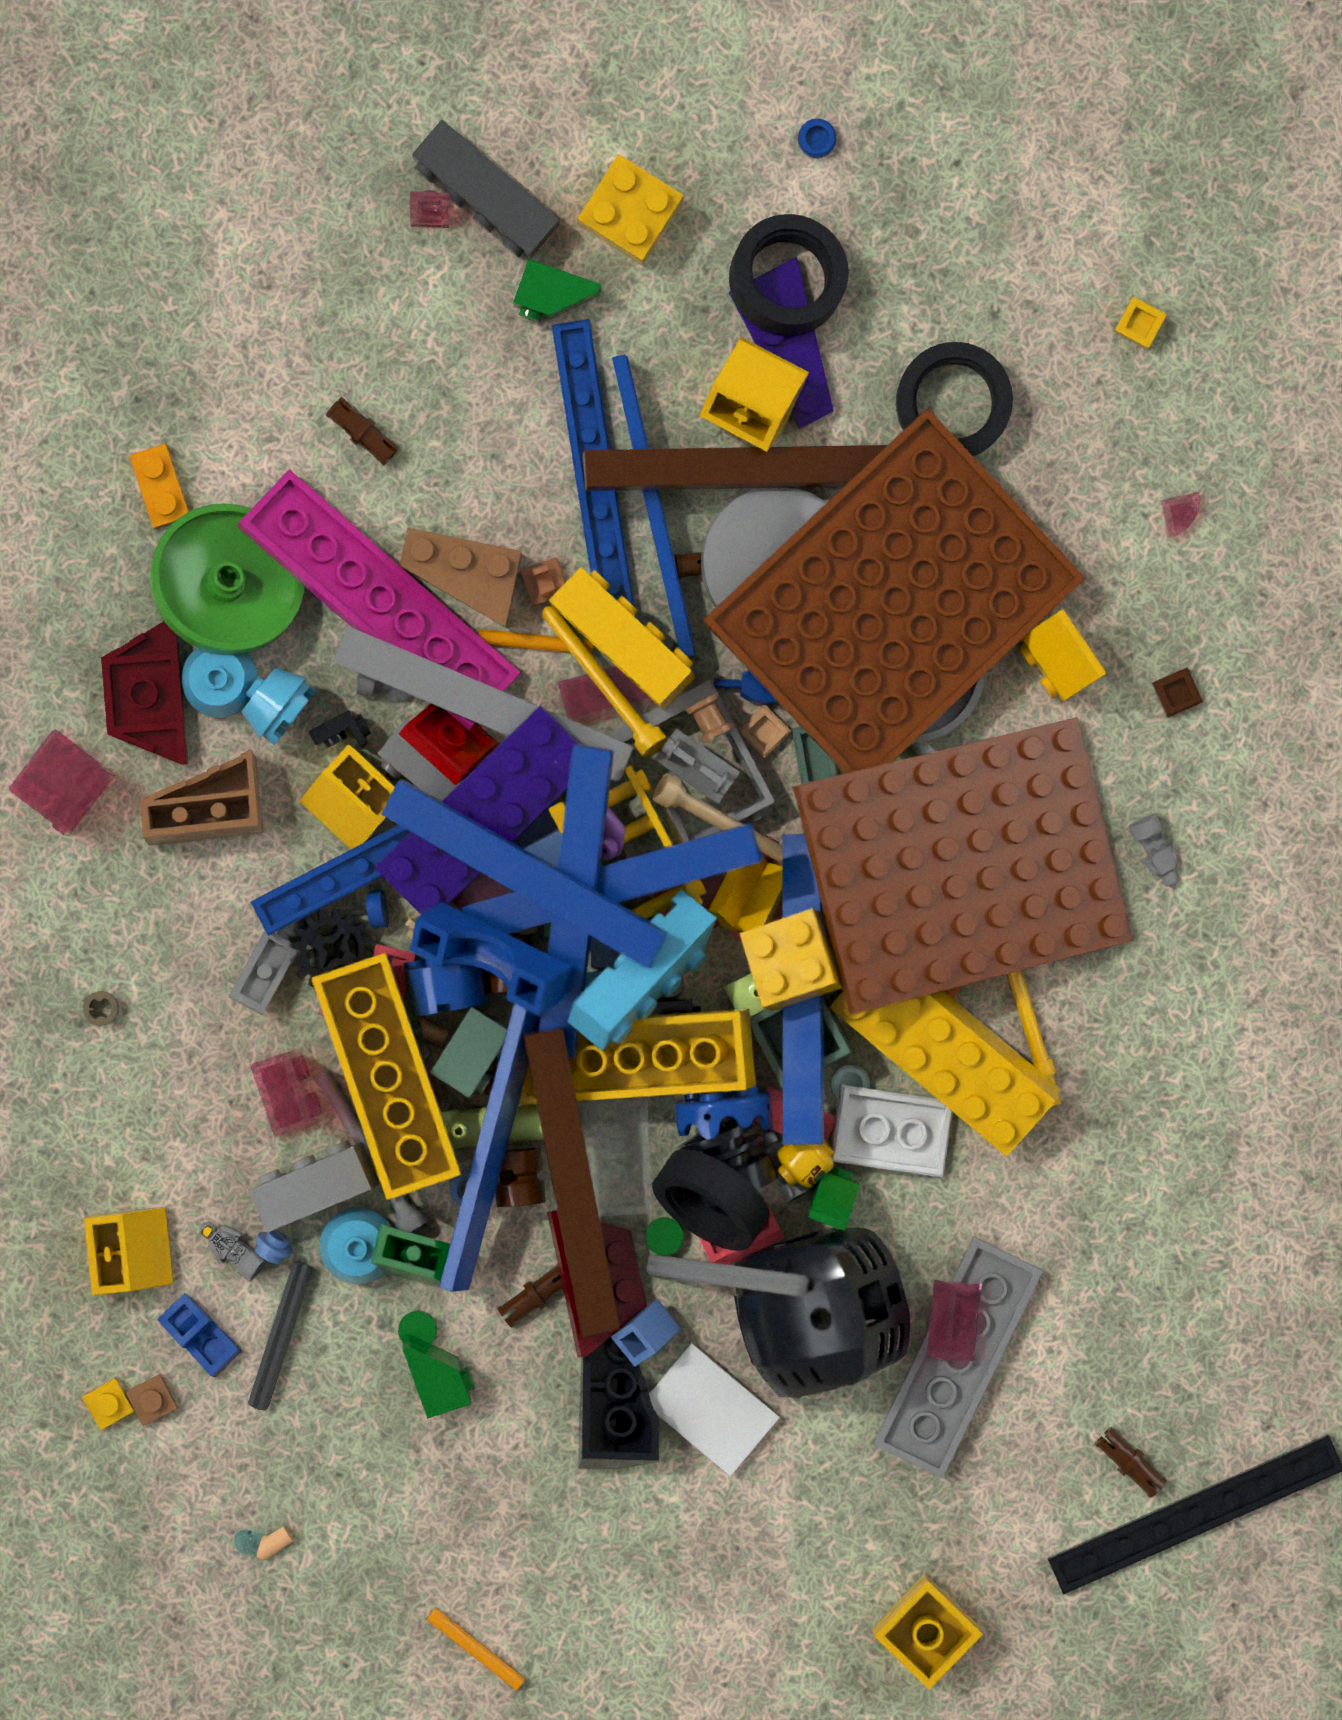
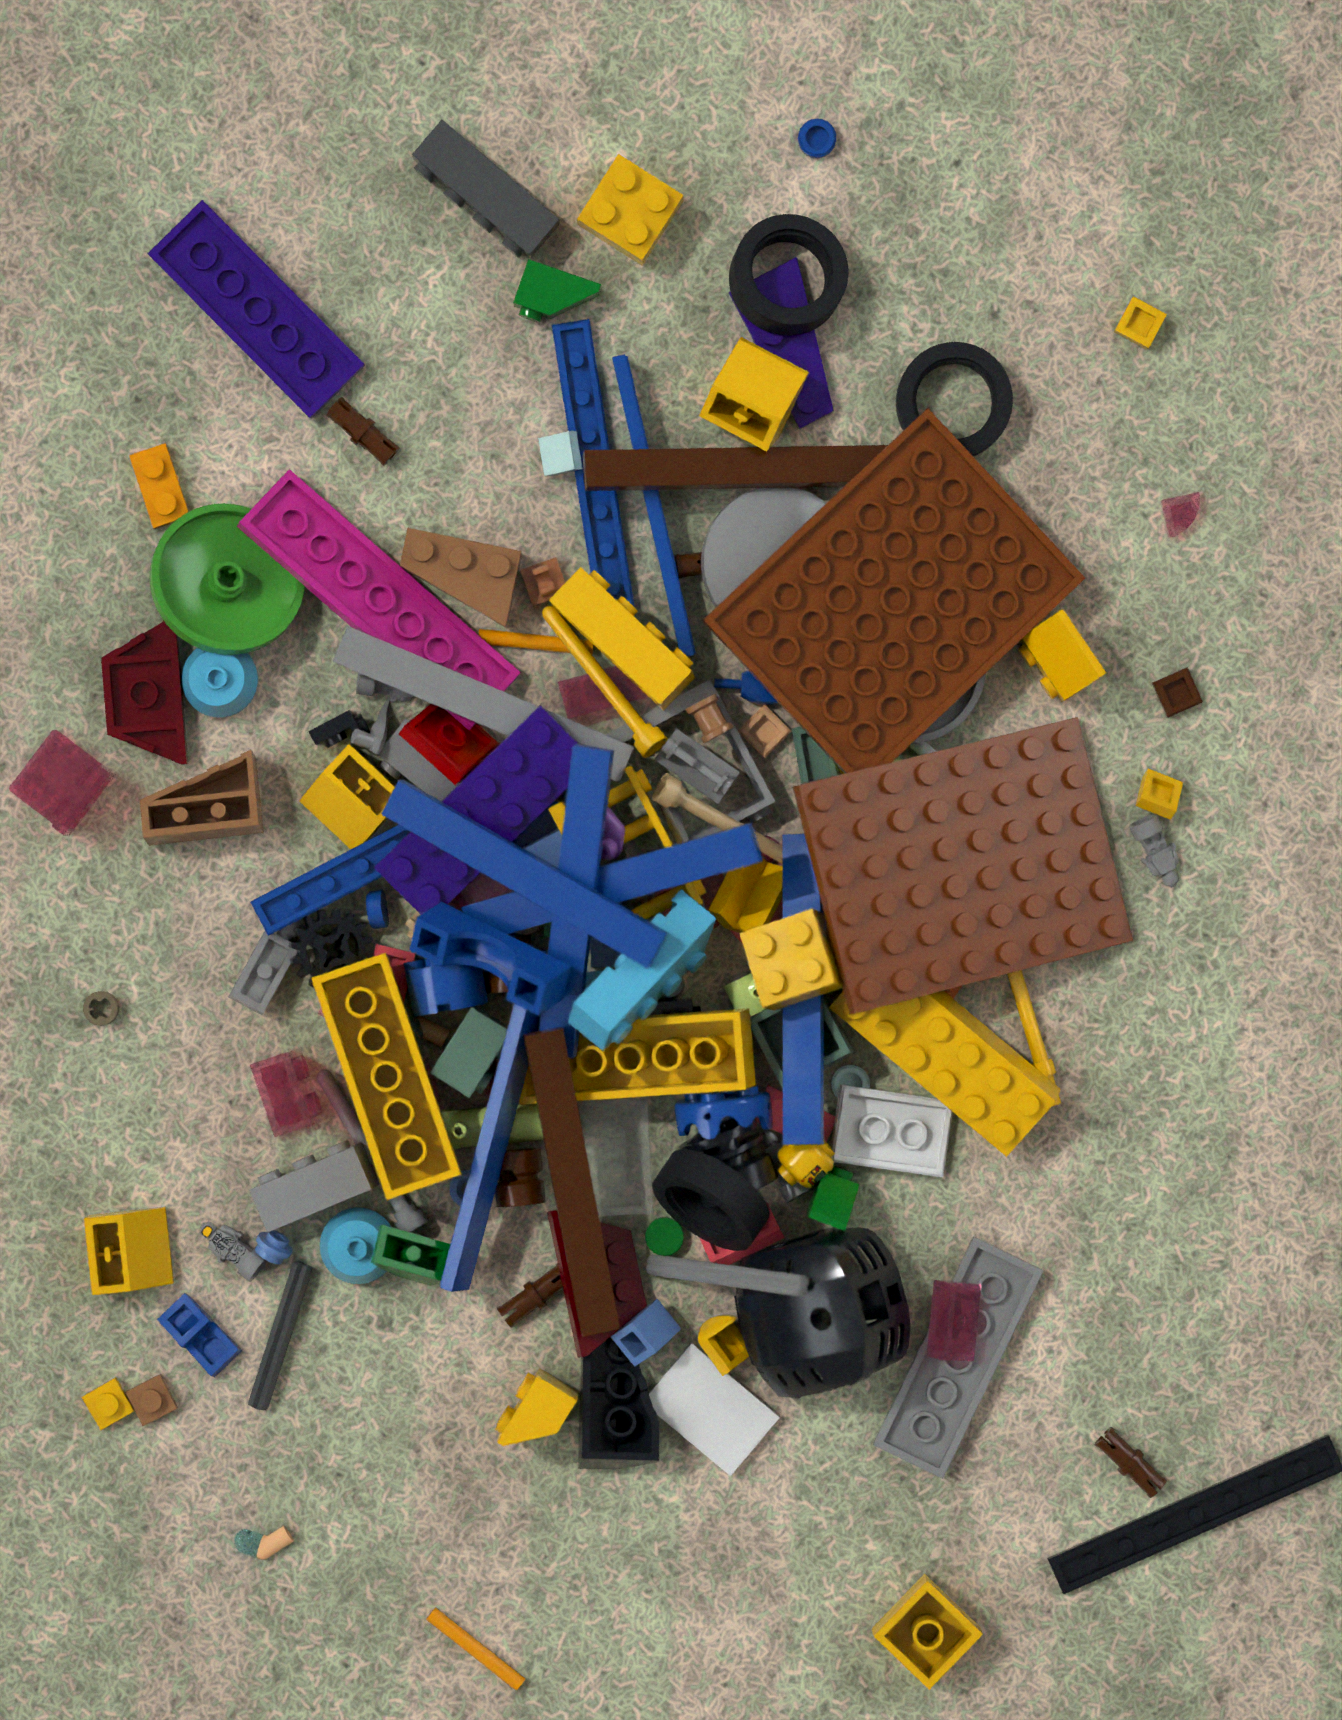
medium azure cone [242,668,317,746] -> none
green tile [398,1310,437,1344] -> none
green slope [402,1335,475,1419] -> none
clear pink plate [410,190,450,228] -> none
none -> dark purple plate [147,200,365,419]
none -> light grey bar [350,701,390,754]
none -> yellow slope [495,1368,579,1446]
none -> light aqua tile [538,431,583,476]
none -> yellow plate [698,1314,749,1376]
none -> yellow plate [1135,768,1183,820]

